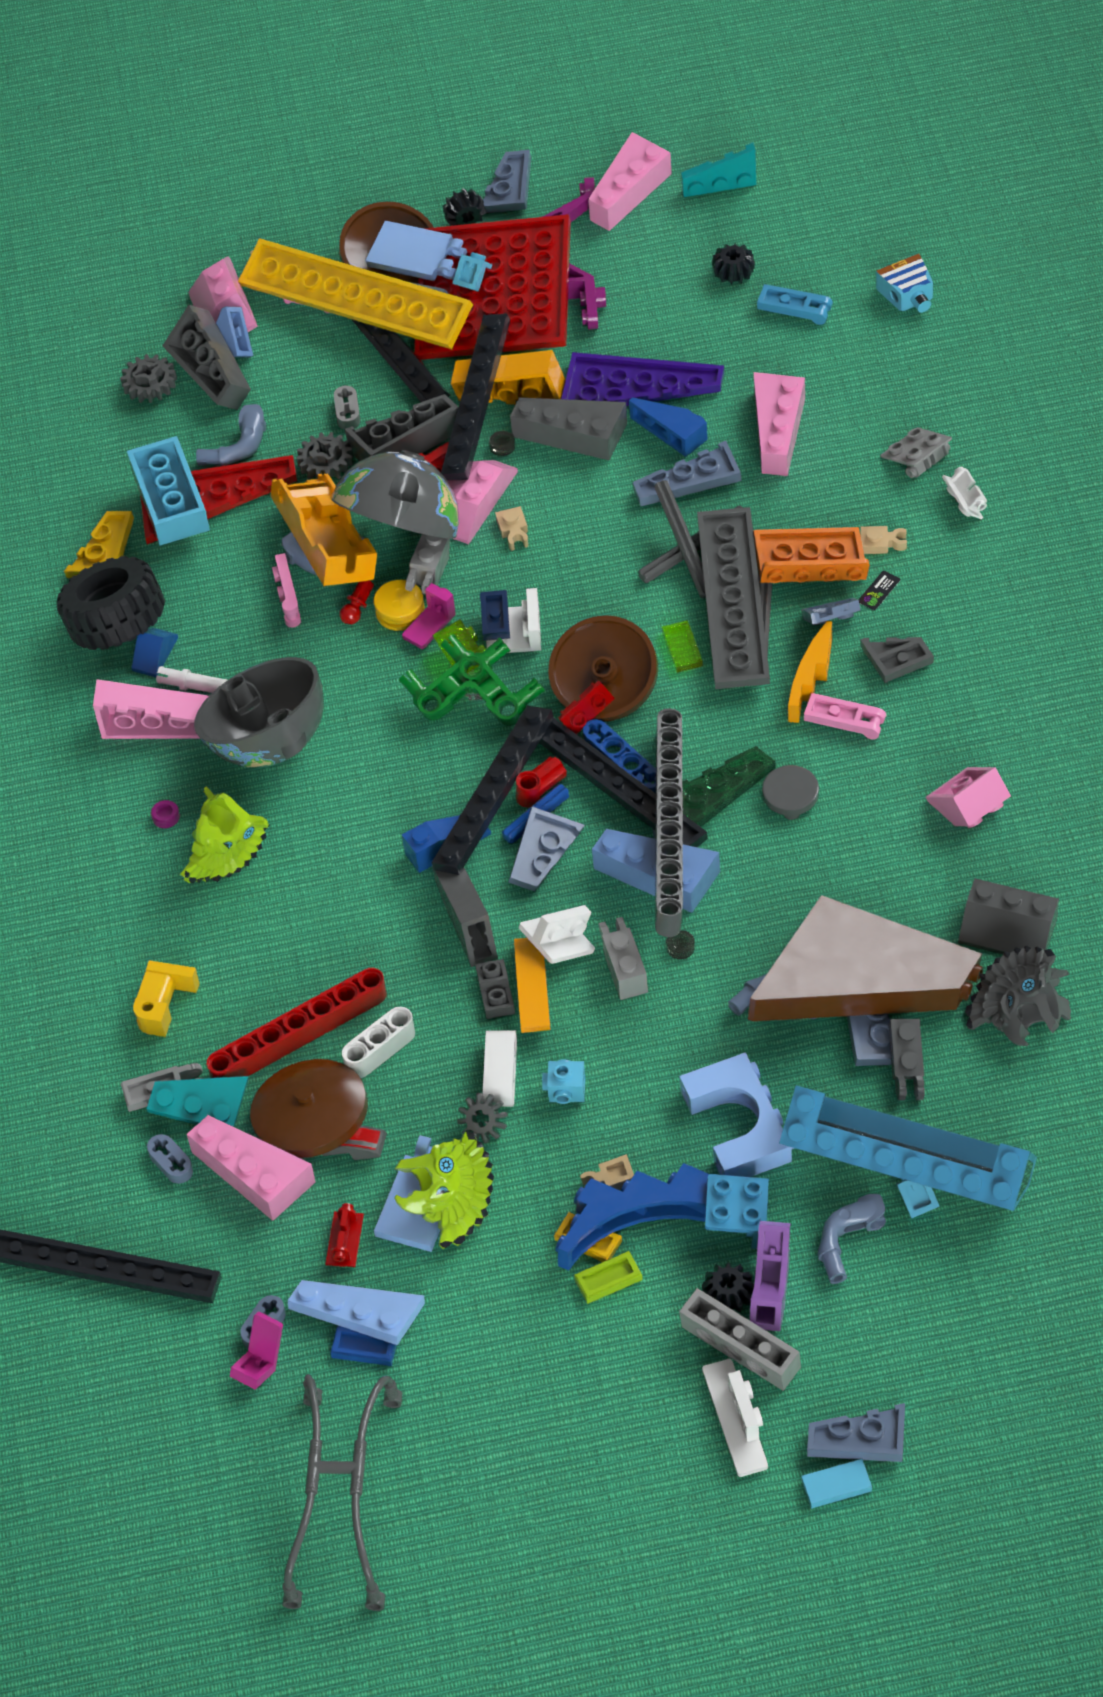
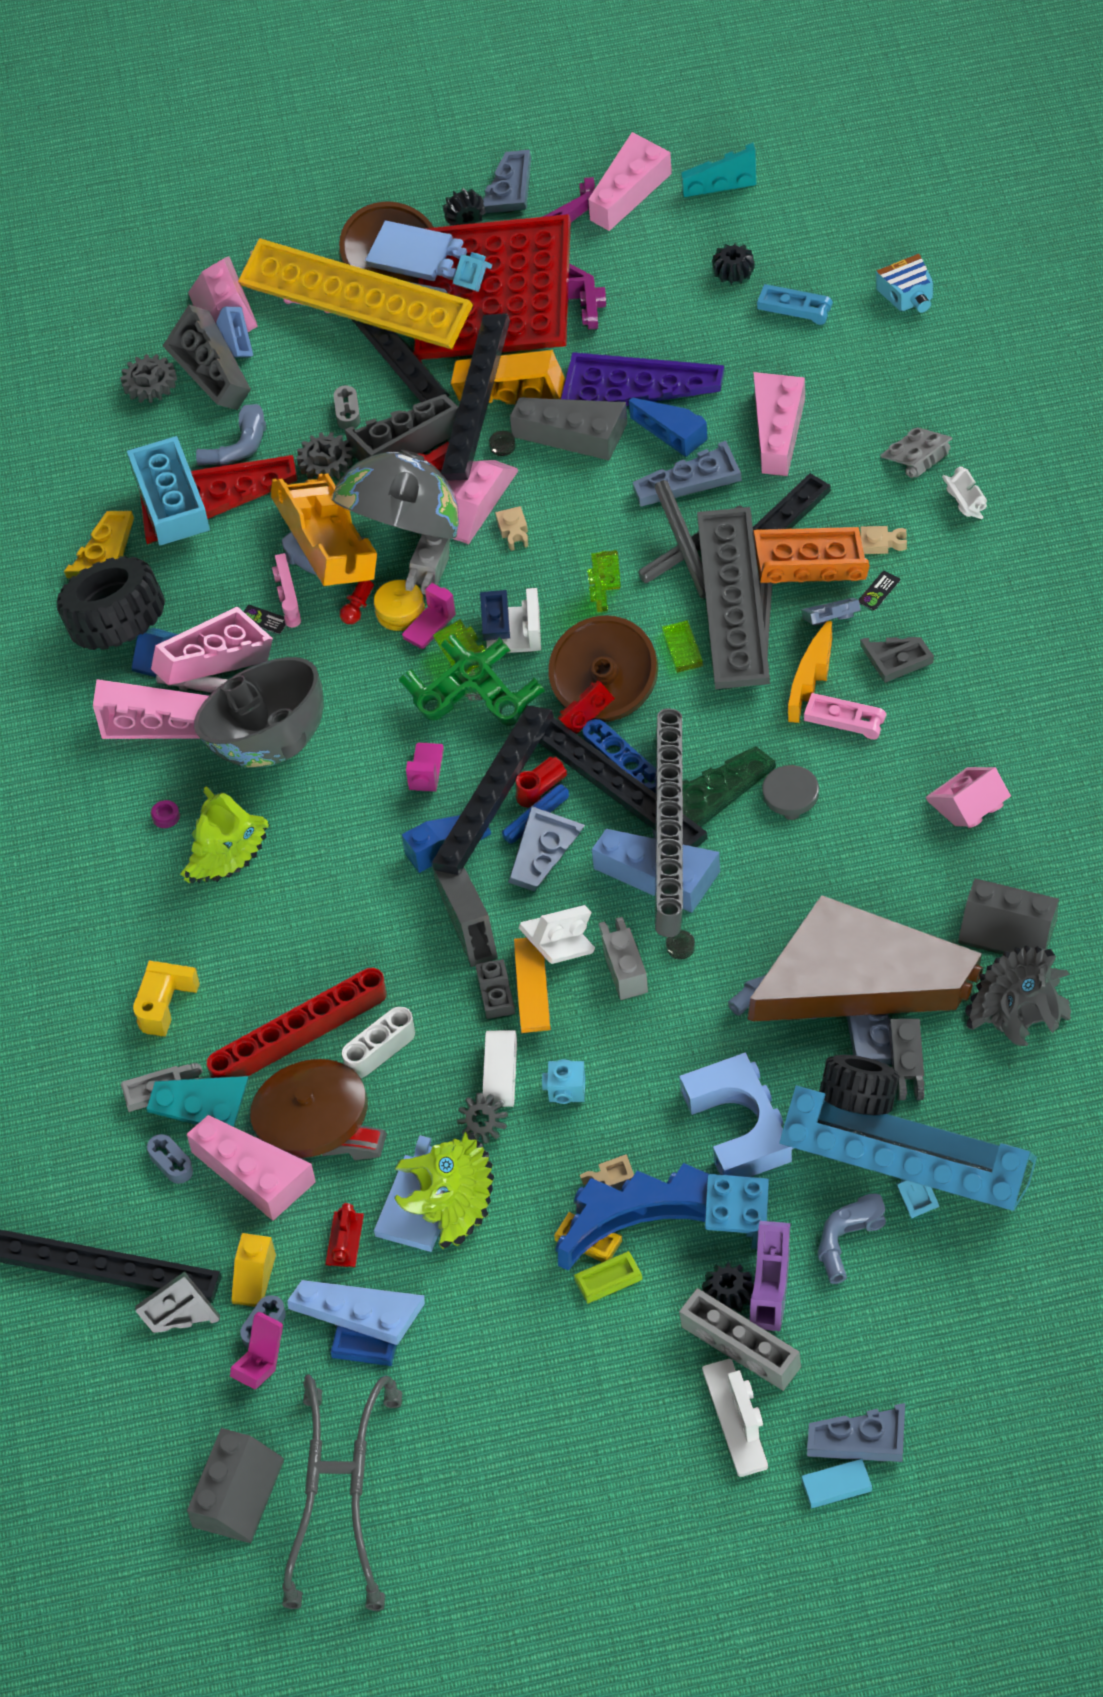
none -> wing [135,1272,220,1333]
none -> bright pink wedge [151,607,273,685]
none -> dark grey slope [187,1428,284,1543]
none -> yellow slope [231,1233,276,1307]
none -> black sticker [243,605,286,634]
none -> dark pink bracket [406,743,444,792]
none -> clear neon green bracket [587,550,621,612]
none -> black tile [753,473,831,530]
none -> black tyre [819,1055,900,1115]

